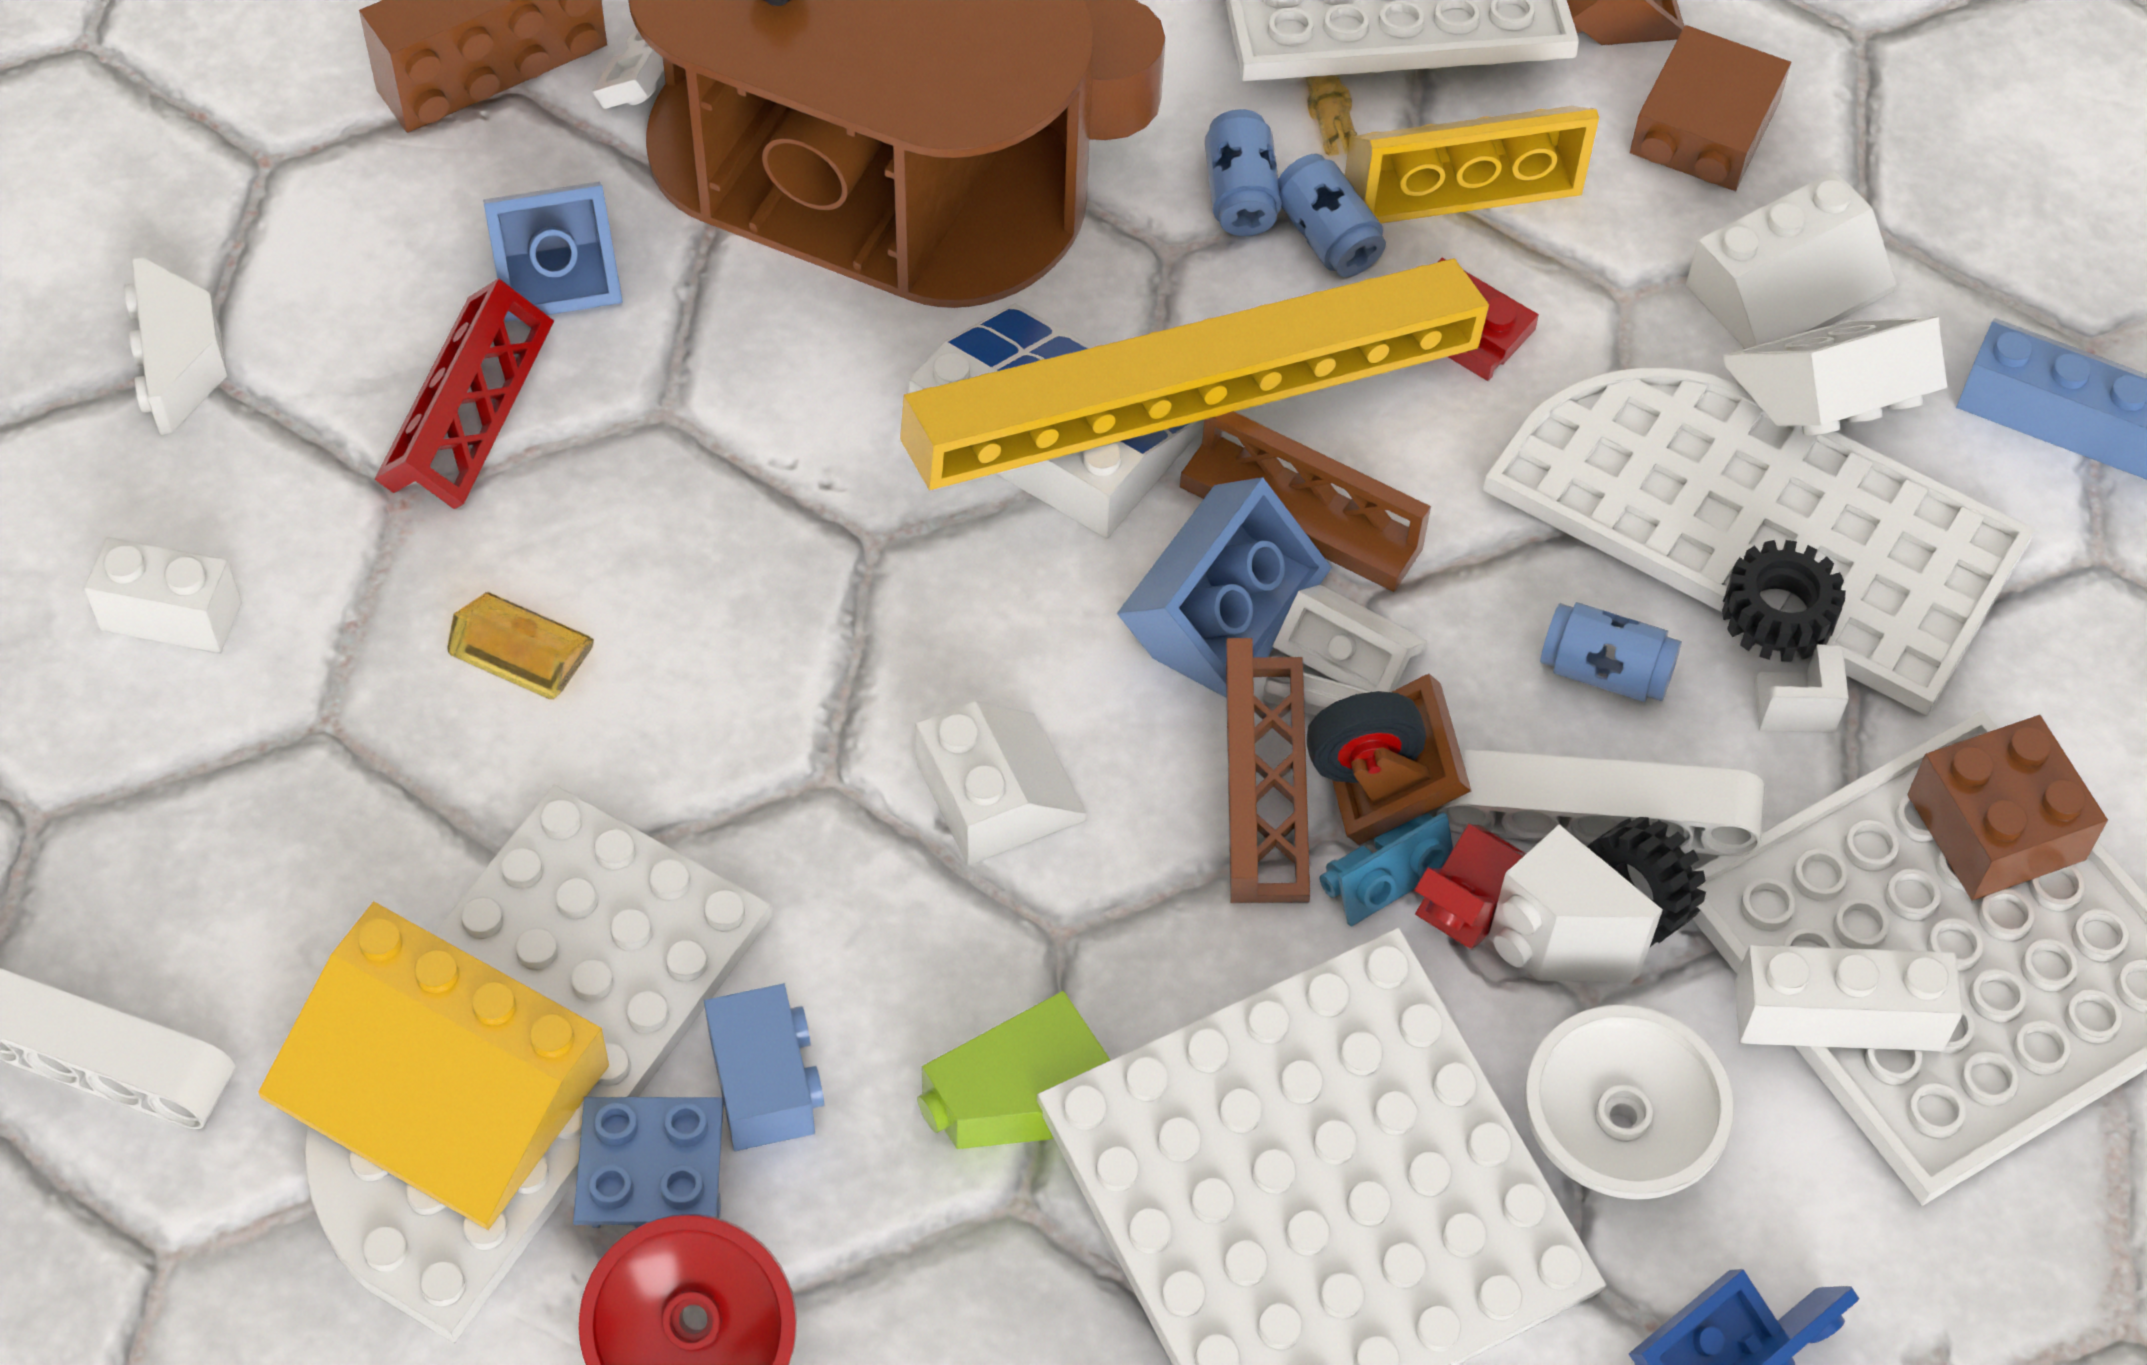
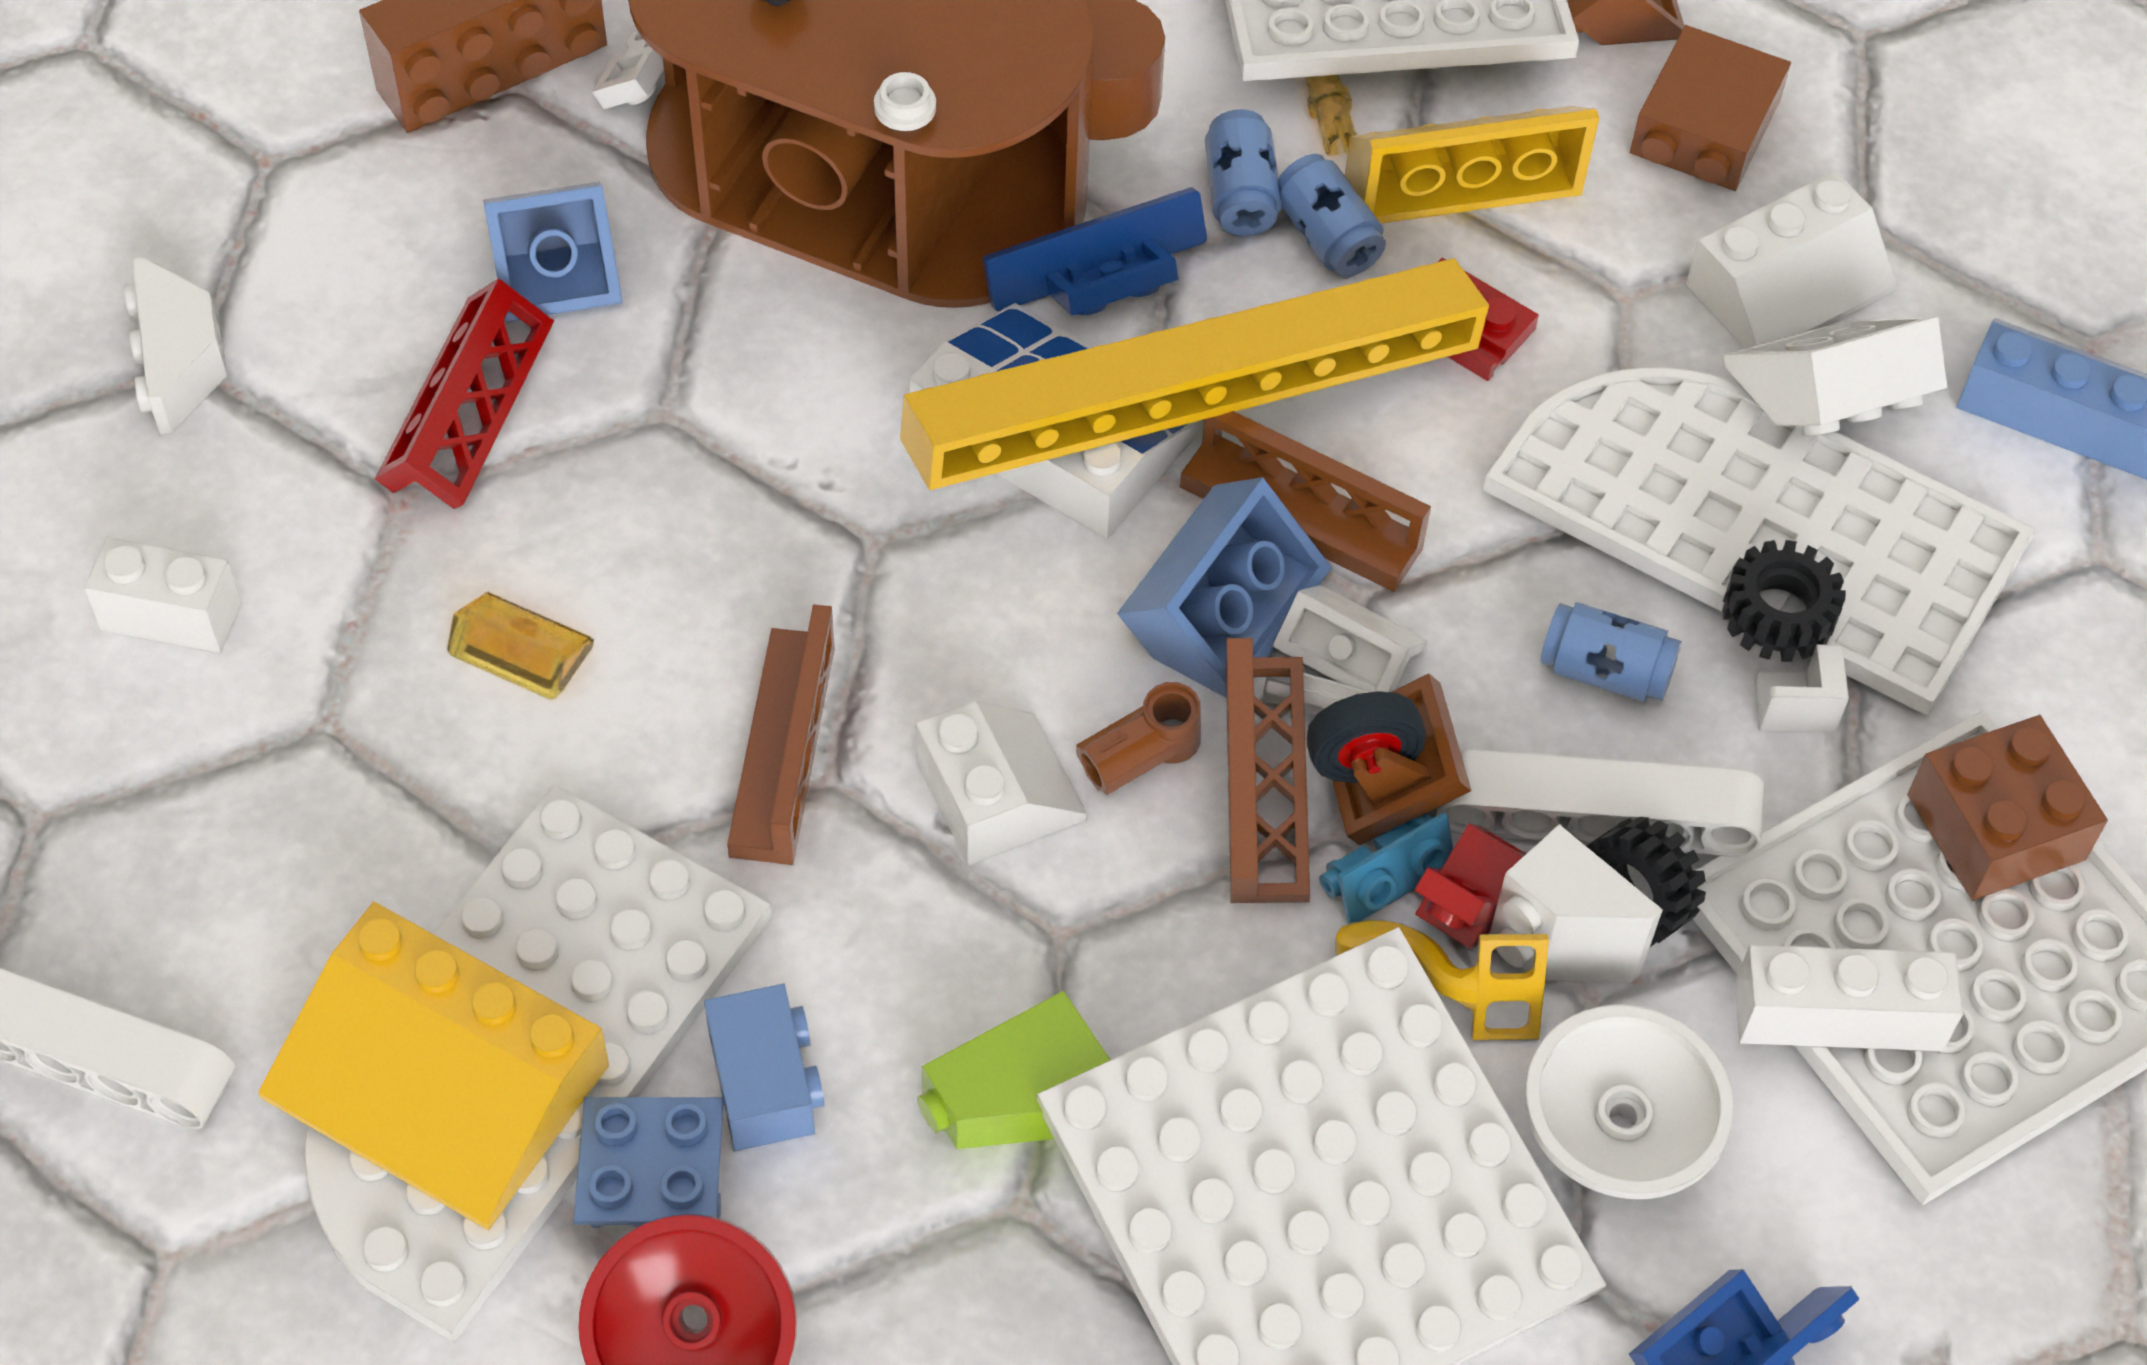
none -> dark orange fence [727,604,835,865]
none -> white plate [874,72,936,131]
none -> blue bracket [982,187,1207,316]
none -> dark orange piece [1076,682,1201,795]
none -> yellow piece [1335,920,1549,1040]

